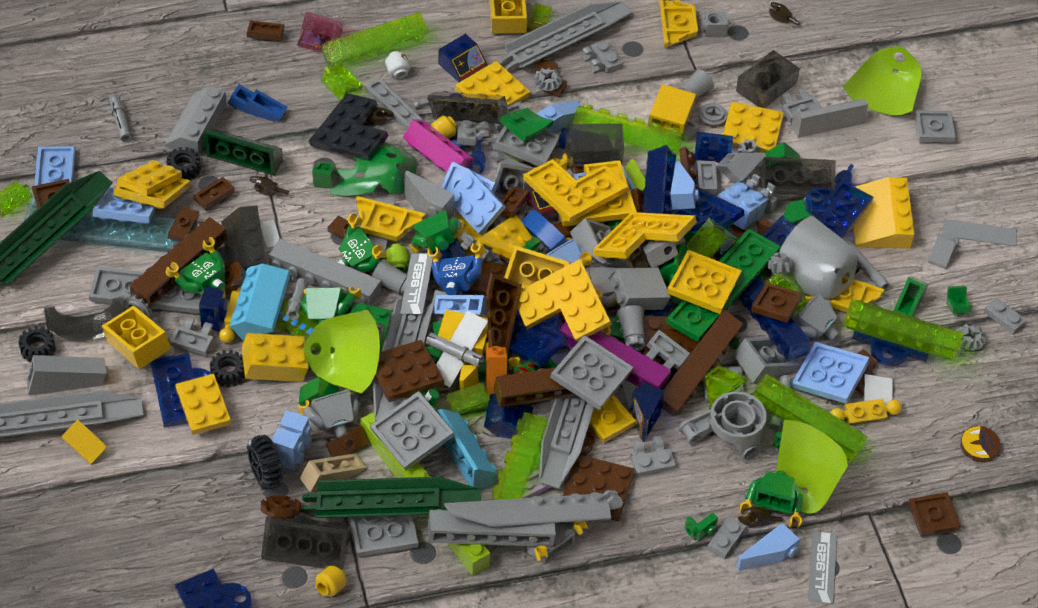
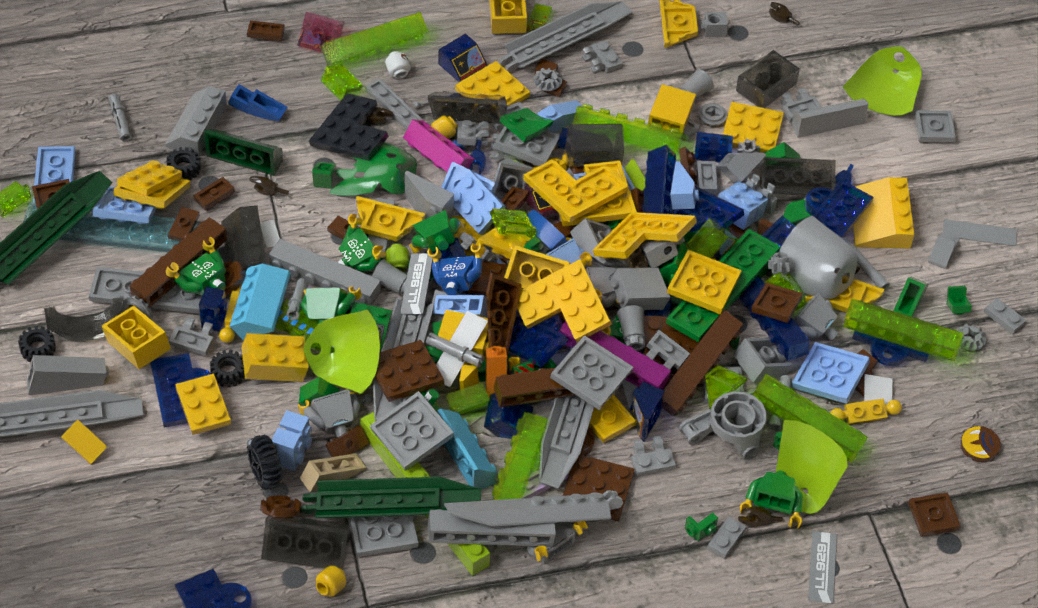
light blue slope [736,523,800,570] -> none
none -> clear neon green plate [490,208,536,238]

